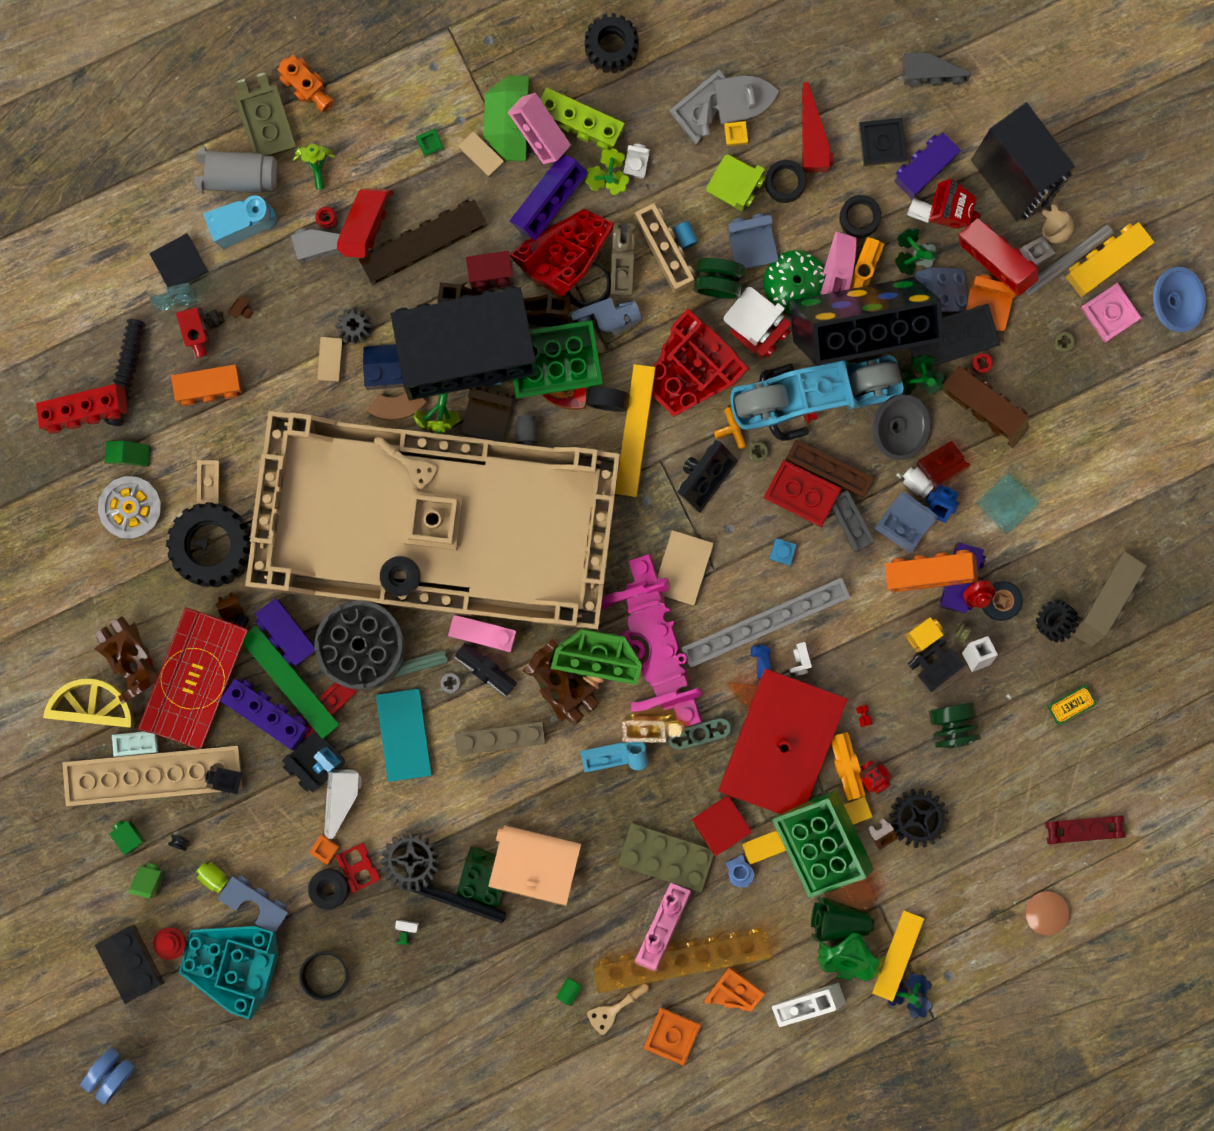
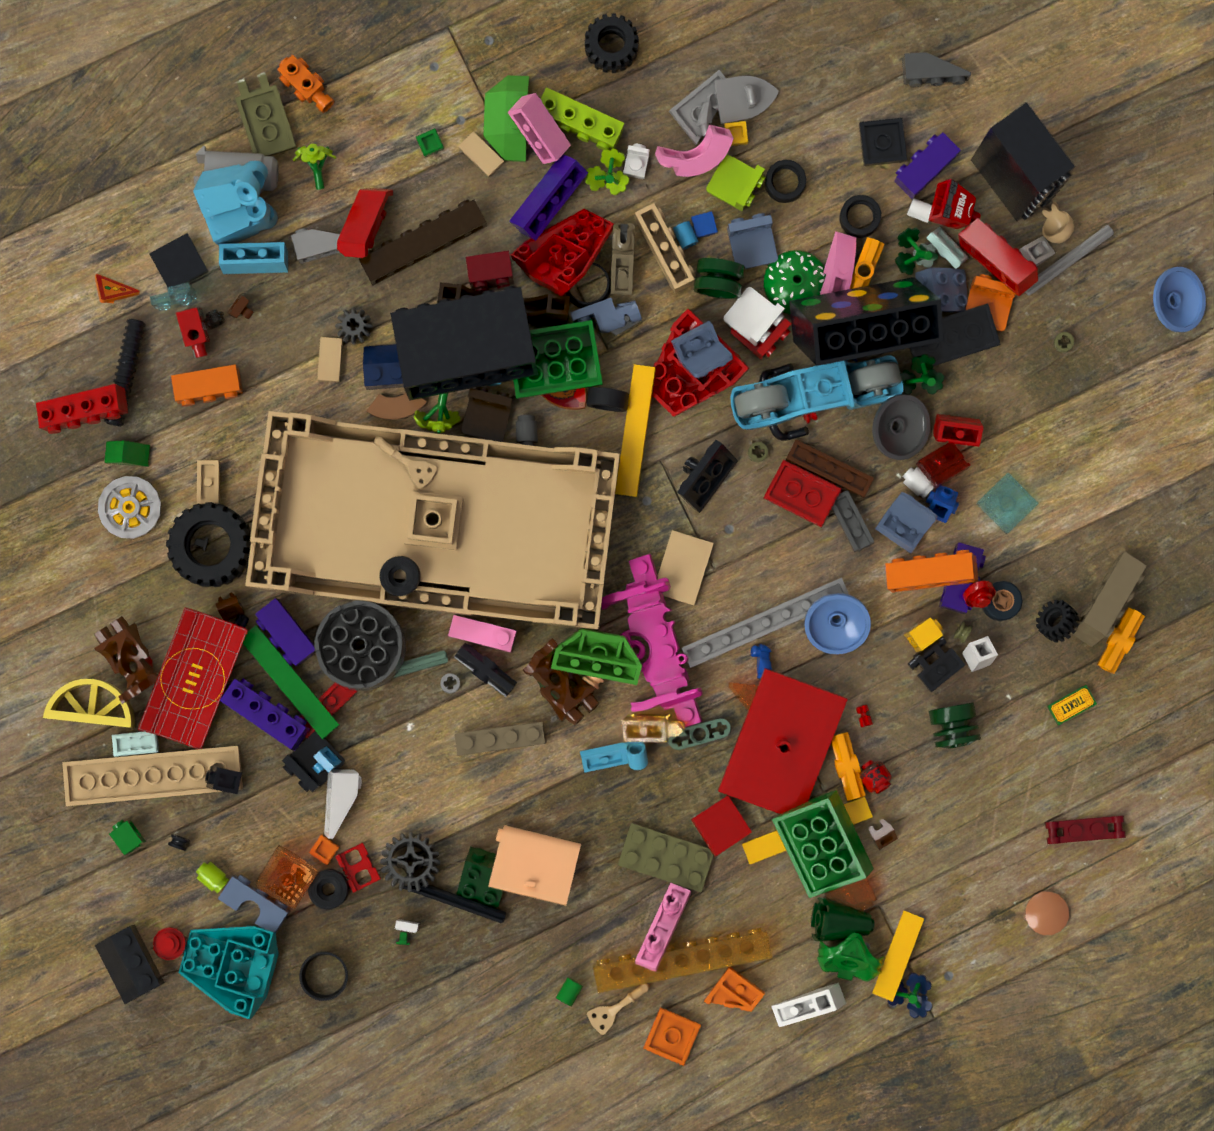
medium blue wheel [80,1047,136,1105] -> none
bright green slope [128,862,164,899] -> none
red plate [315,207,337,229] -> none
teal tile [376,689,432,782] -> none
light orange piece [714,406,746,449] -> none
medium blue animal [725,855,754,888] -> none
dark azure plate [769,538,797,566] -> none
white bracket [789,642,812,676] -> none
red slope [802,82,834,172] -> none
black gear [889,788,949,848] -> none
reddish brown wedge [942,366,1029,448] -> none
red bush [971,353,992,374] -> none
yellow brick [1066,222,1155,298] -> none
bright pink tile [1081,283,1142,343] -> none
none -> piece [95,274,140,304]
none -> medium azure piece [193,161,268,218]
none -> medium azure brick [219,242,288,274]
none -> clear orange slope [256,845,318,909]
none -> bright pink arch [655,125,734,177]
none -> sand blue bracket [671,321,733,378]
none -> blue tile [691,211,718,239]
none -> medium blue dish [804,593,871,654]
none -> light aqua plate [926,227,968,269]
none -> red brick [933,414,984,447]
none -> light orange piece [1097,607,1145,674]

